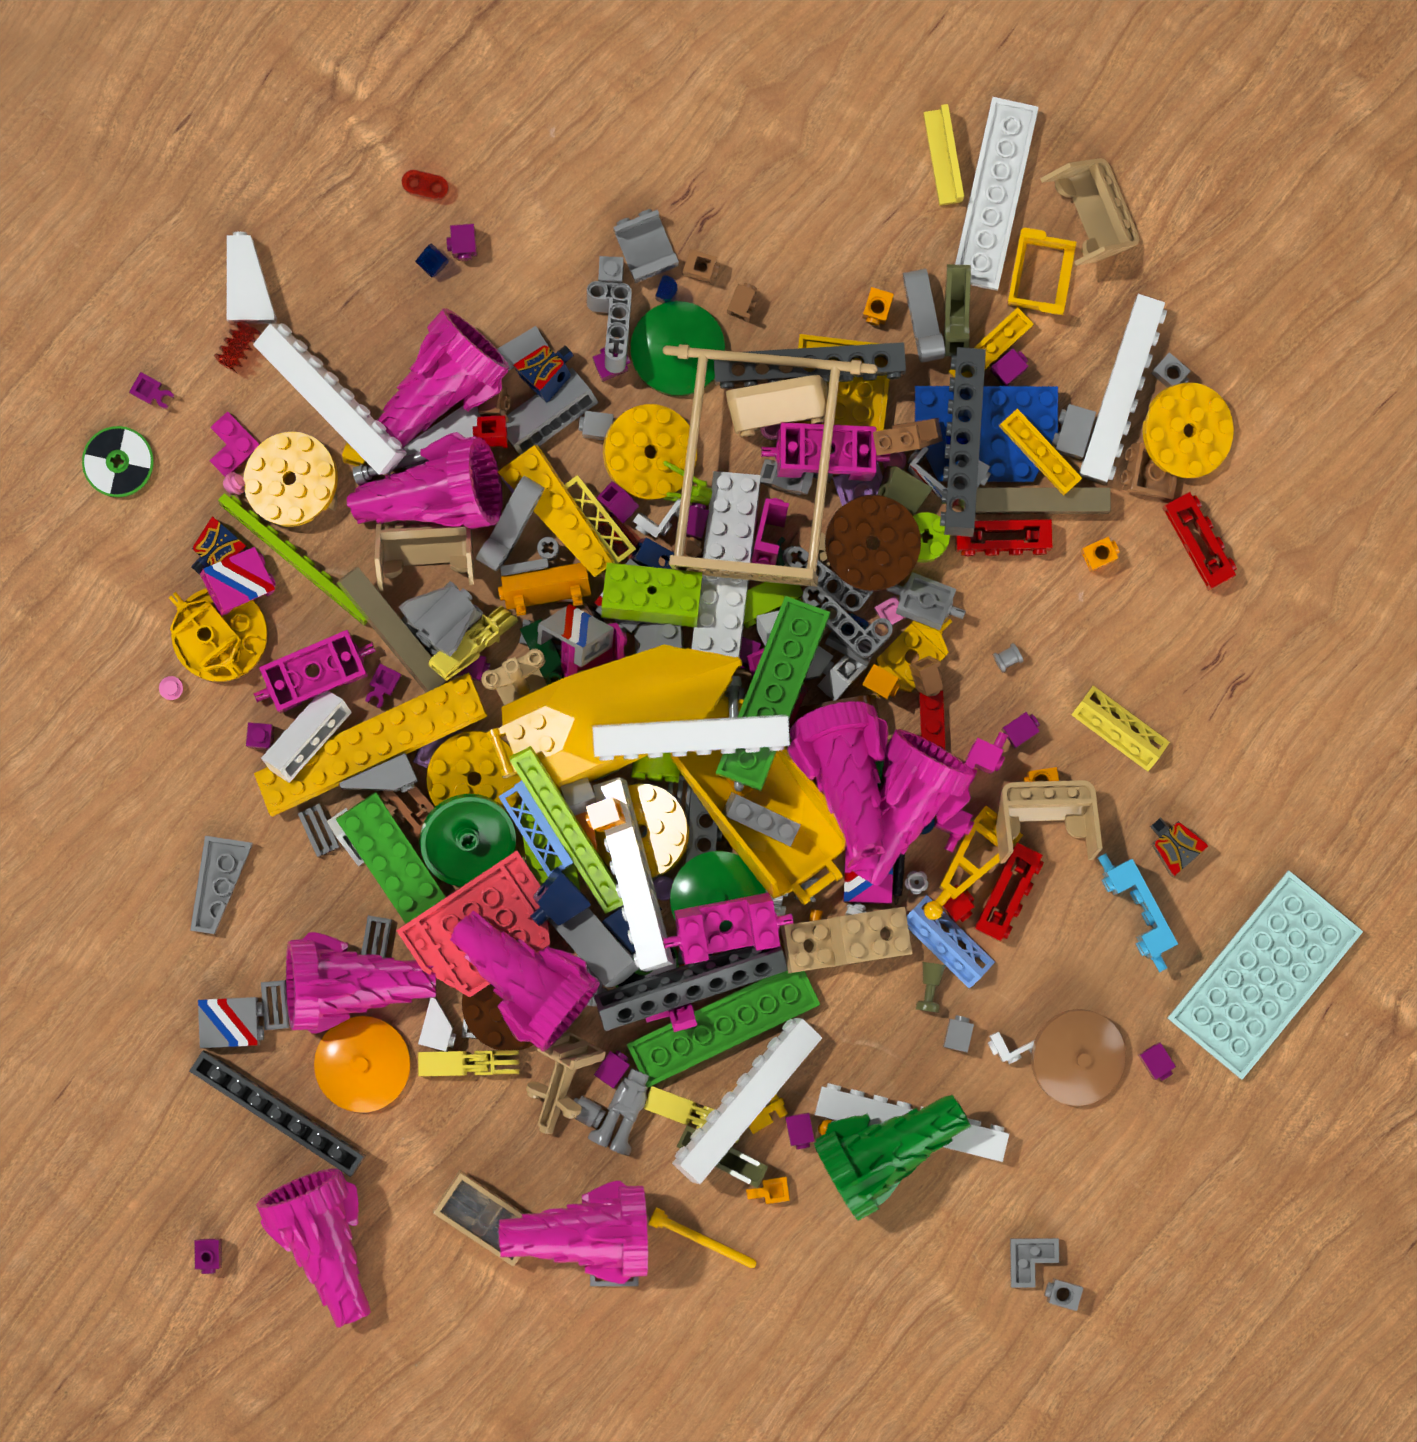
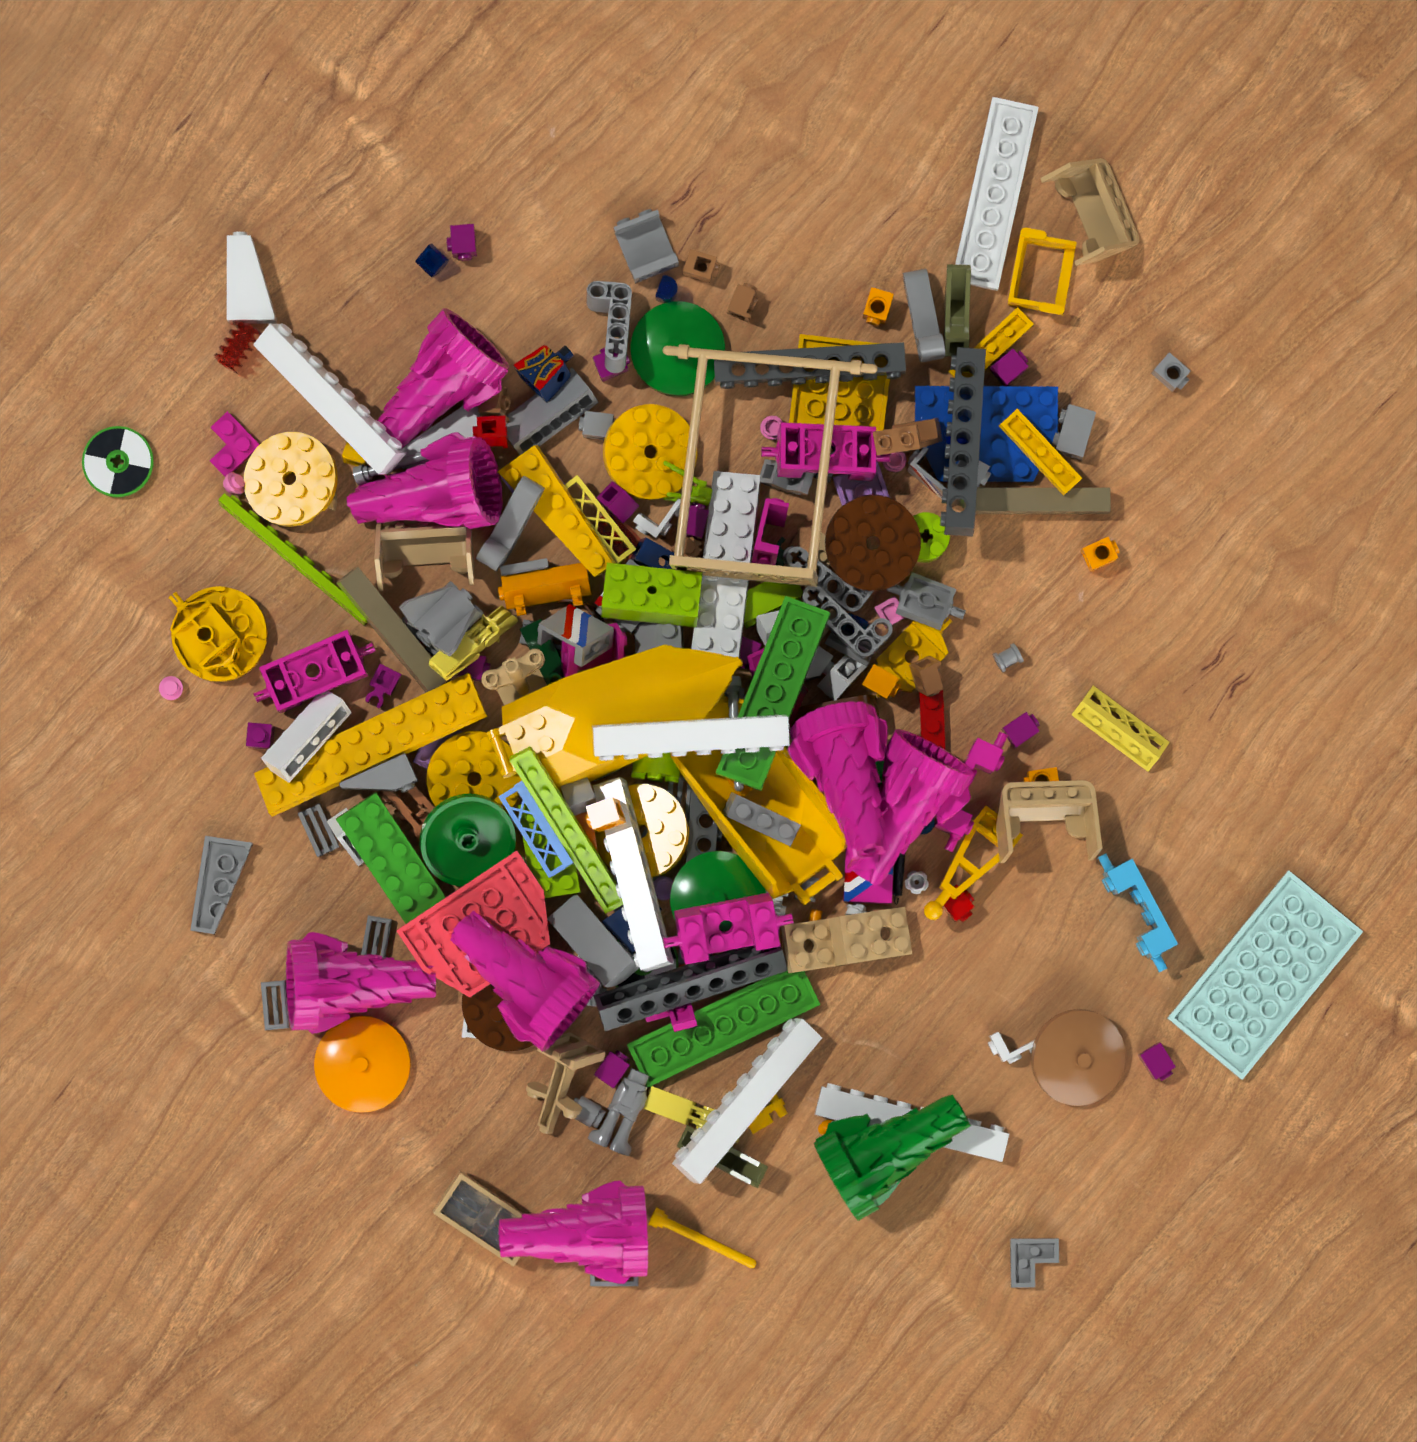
magenta plate [129,372,175,409] -> none
dark grey brick [189,1051,366,1177] -> none
torso [191,516,249,575] -> none
magenta brick [194,1238,222,1274] -> none
panel [198,997,264,1048] -> none
panel [200,547,276,617] -> none
dark pink cone [256,1168,371,1328] -> none
clear red plate [402,170,449,200] -> none
light yellow arm [417,1050,520,1076] -> none
white slope [418,998,456,1051] -> none
light grey tile [497,326,548,371] -> none
dark blue torso [530,867,591,926] -> none
light grey bush [537,537,559,560] -> none
light grey brick [598,256,624,283] -> none
tan windscreen [726,375,828,437] -> none
light orange plate [746,1177,790,1204] -> none
magenta brick [785,1112,815,1150] -> none
olive torso [877,466,932,516] -> none
light blue fence [906,895,995,989] -> none
olive piece [916,962,946,1013] -> none
light yellow fence [923,104,964,206] -> none
light grey brick [943,1015,974,1052] -> none
red brick [955,519,1053,556] -> none
red brick [974,843,1044,942] -> none
light grey brick [1045,1278,1083,1311] -> none
white brick [1079,294,1167,485] -> none
medium nougat plate [1121,443,1177,500] -> none
yellow plate [1143,383,1234,478] -> none
torso [1150,817,1208,877] -> none
red brick [1162,492,1237,591] -> none

